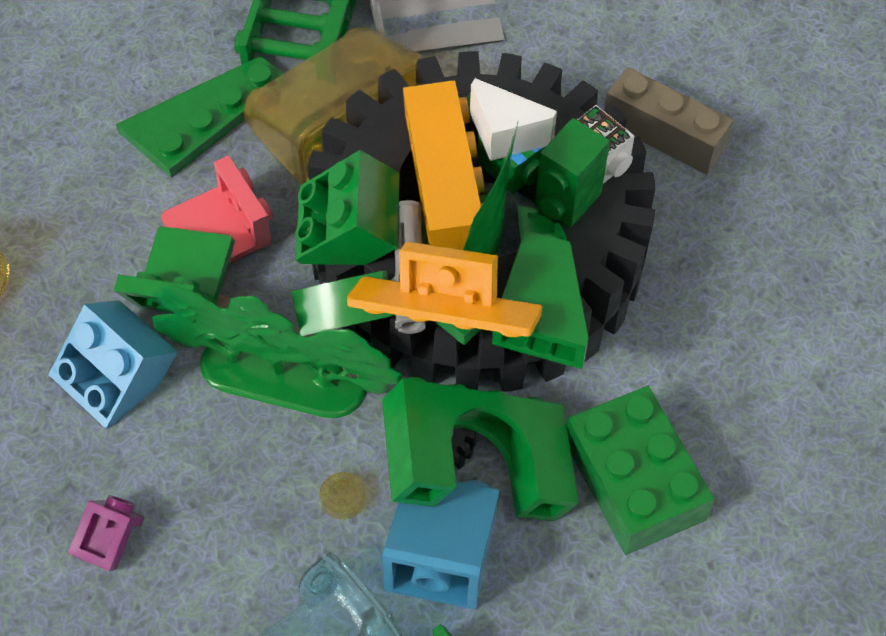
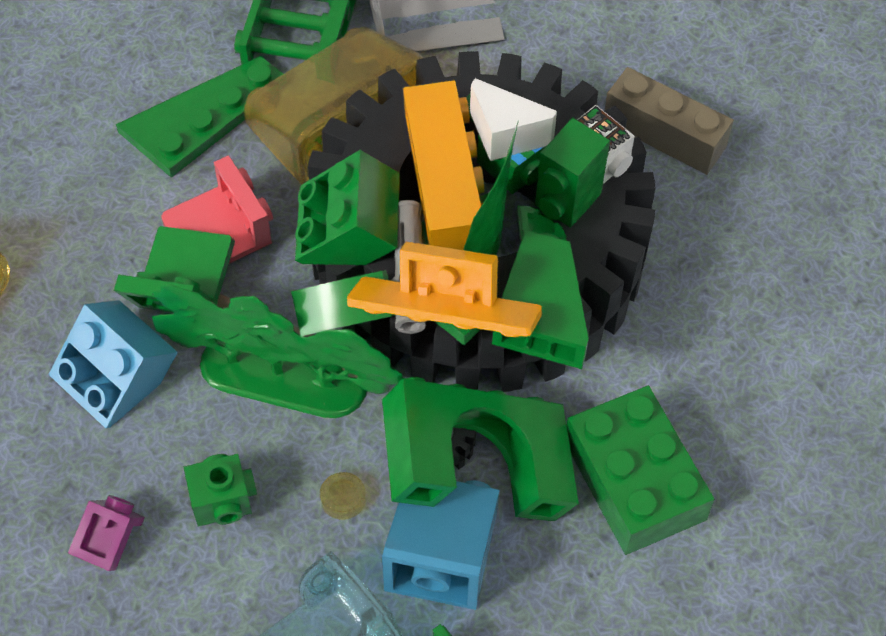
none -> green brick [183,454,257,527]

